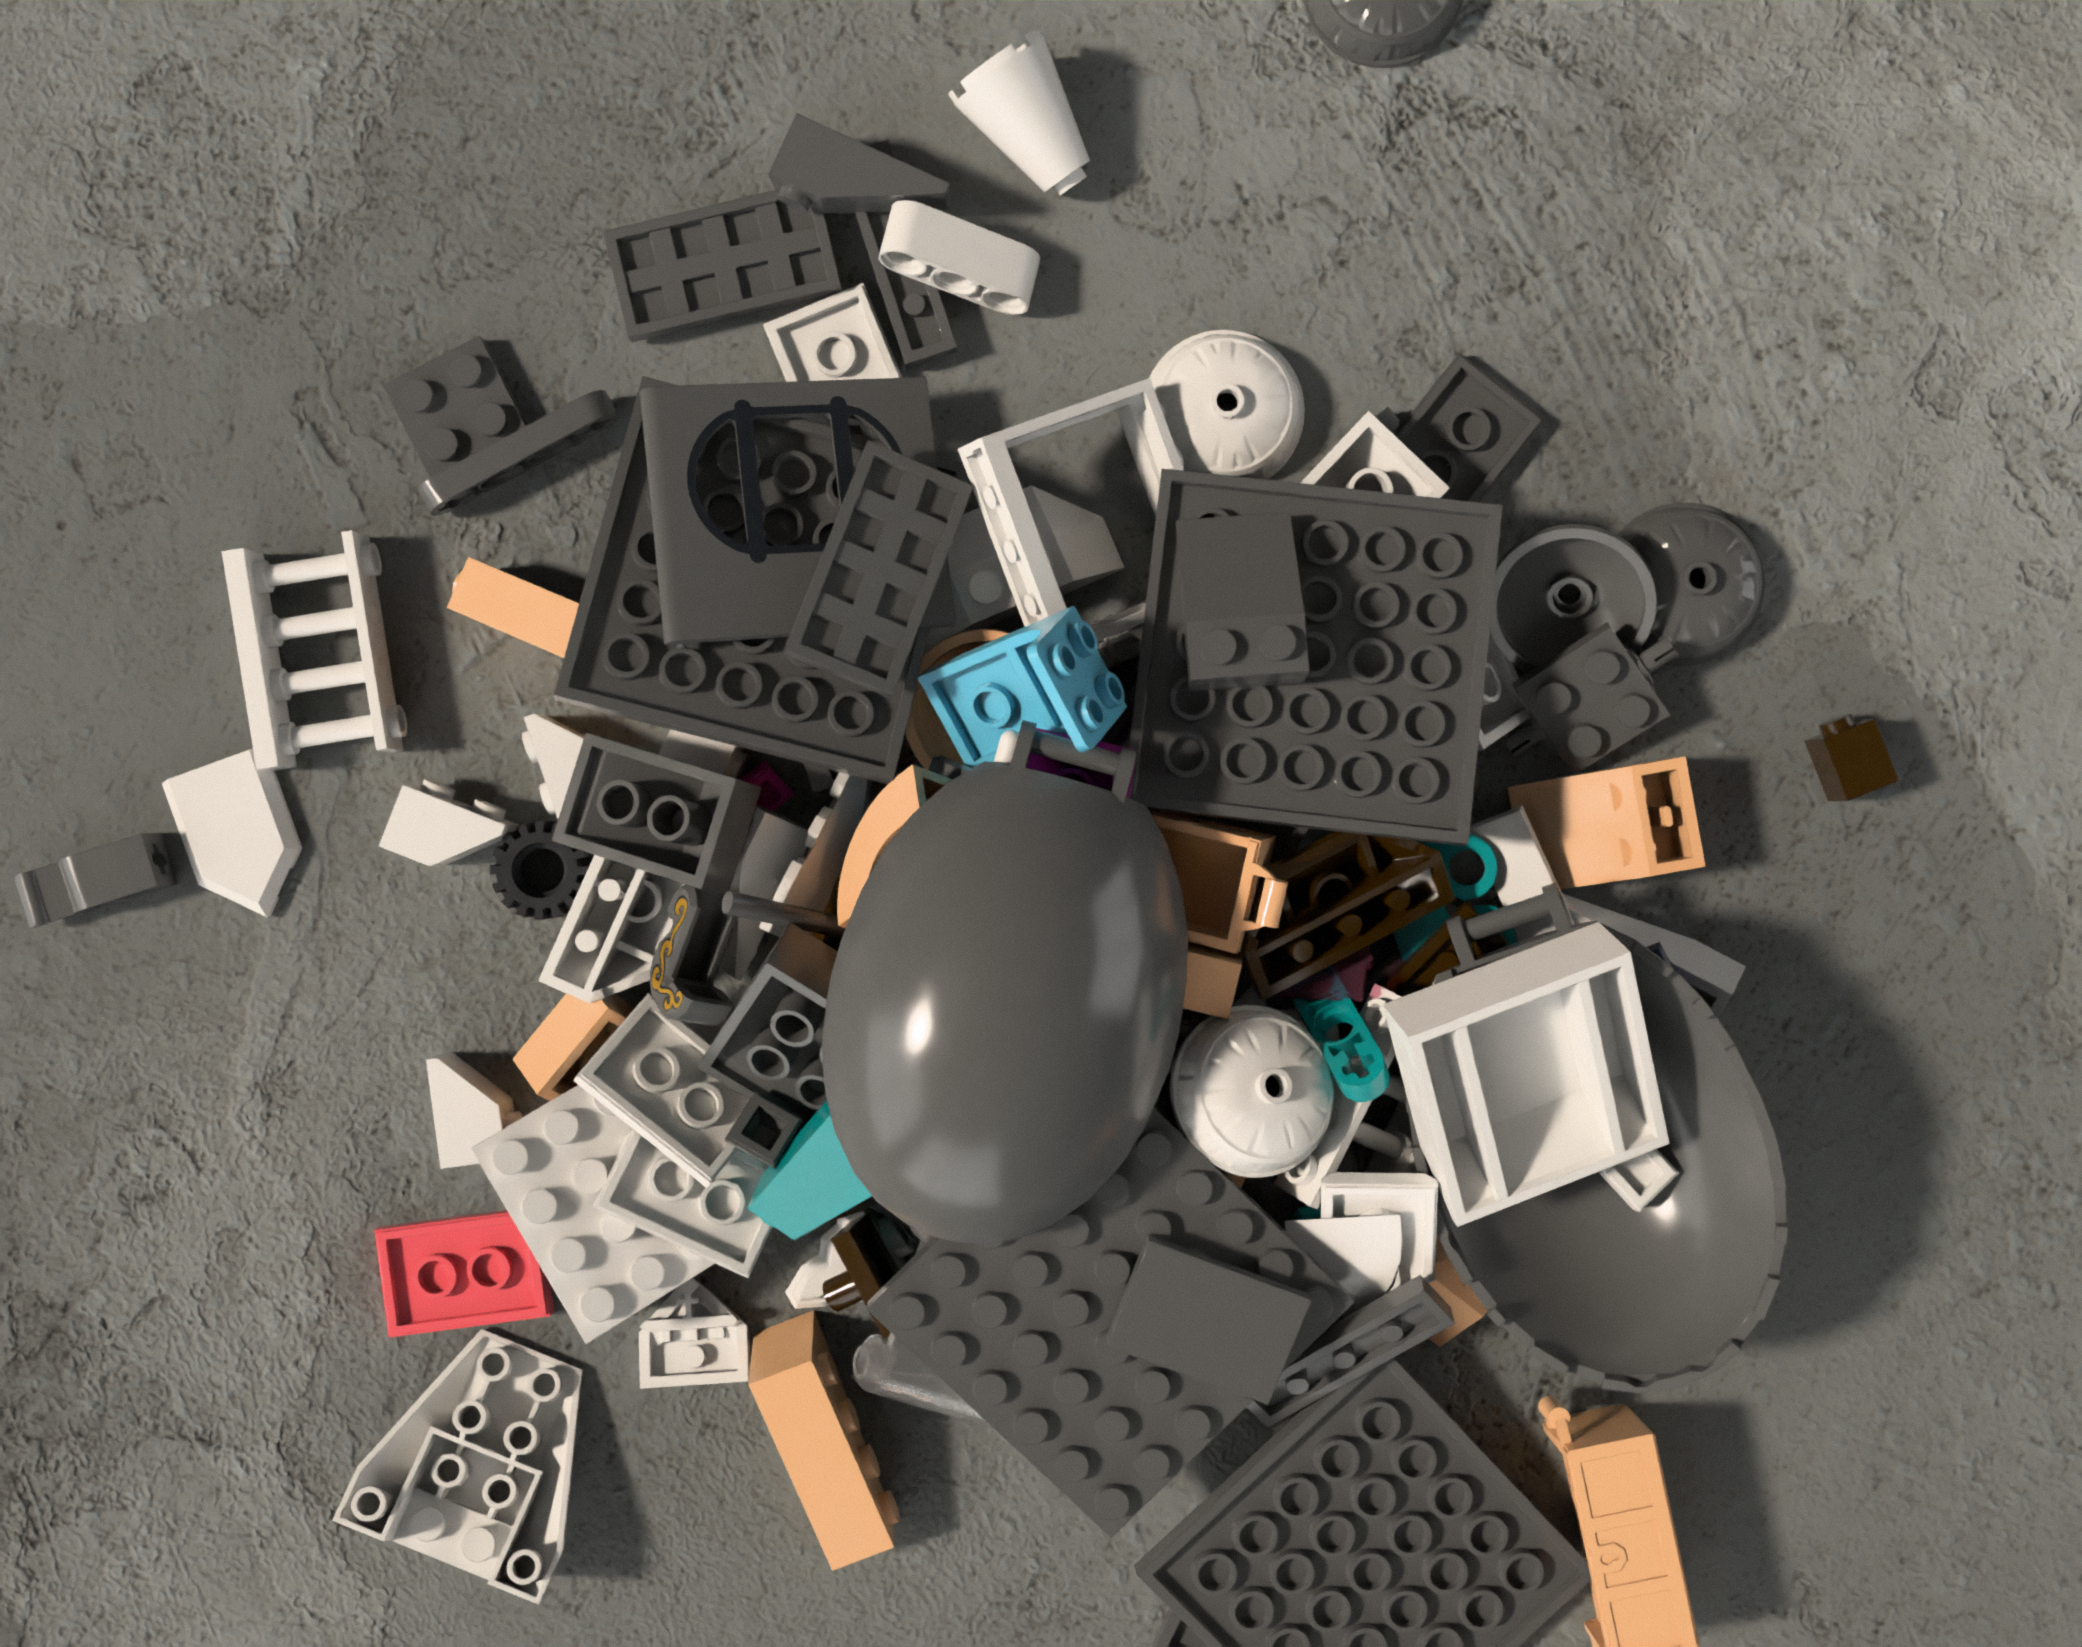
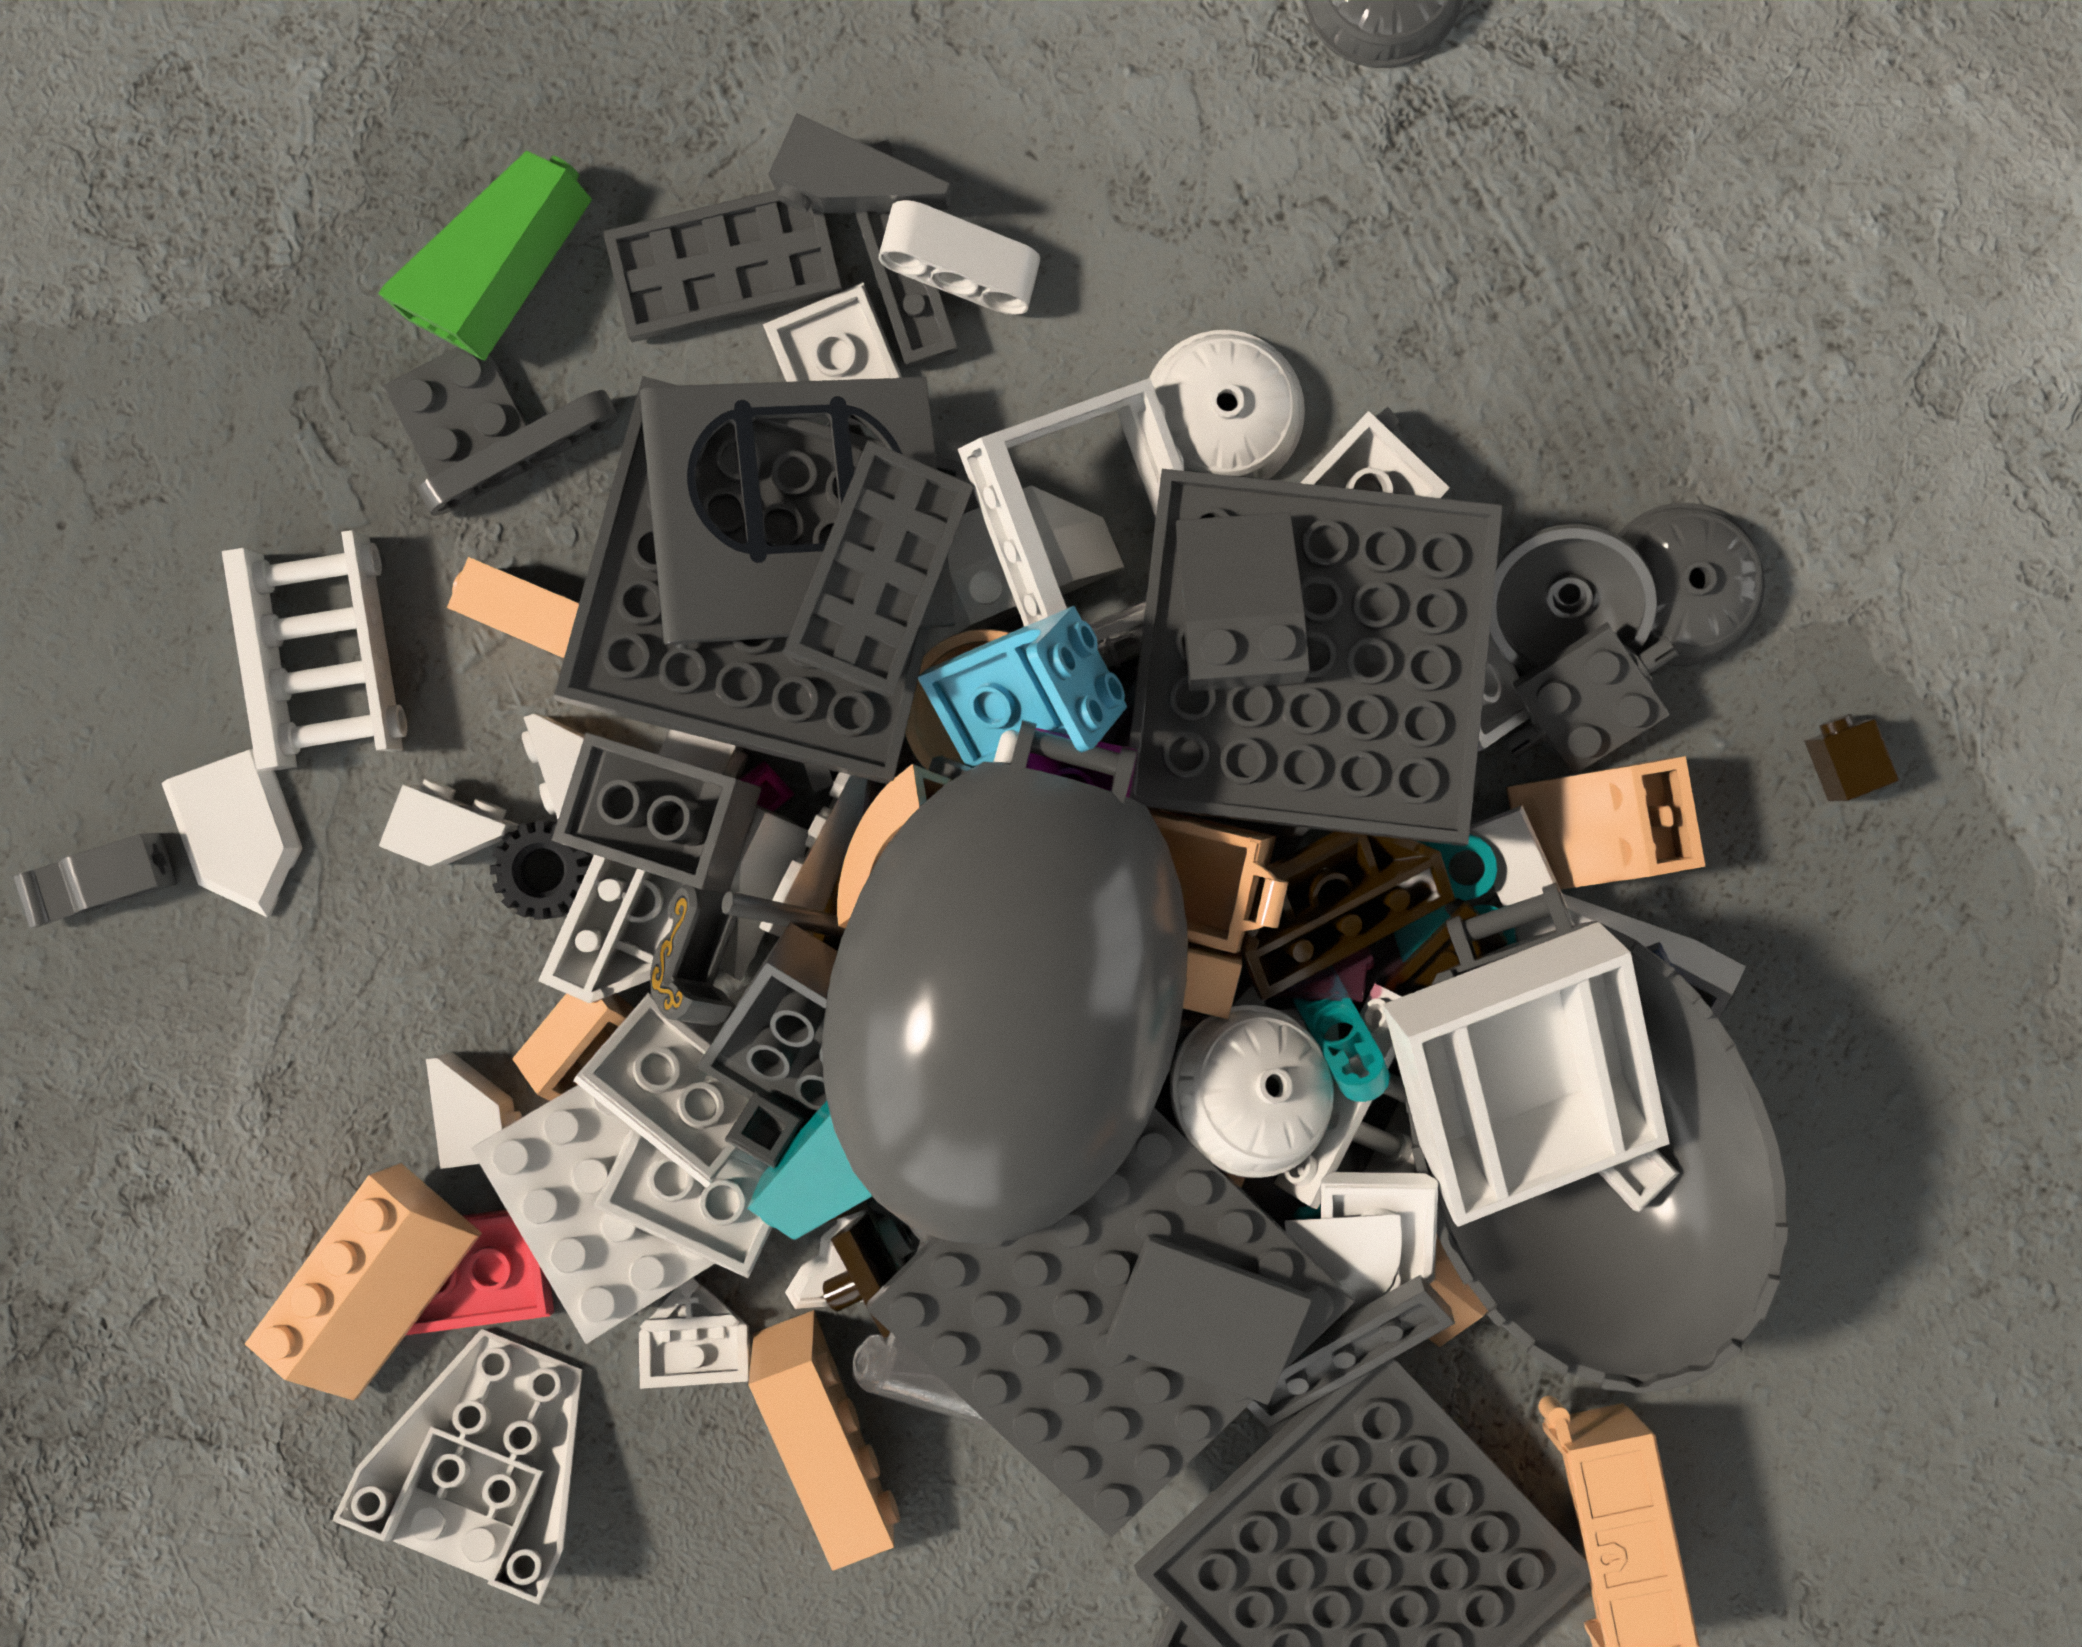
white cone [948,29,1090,196] -> none
dark grey tile [1394,352,1545,503] -> none
none -> light nougat slope [245,1163,482,1401]
none -> bright green slope [378,150,592,361]

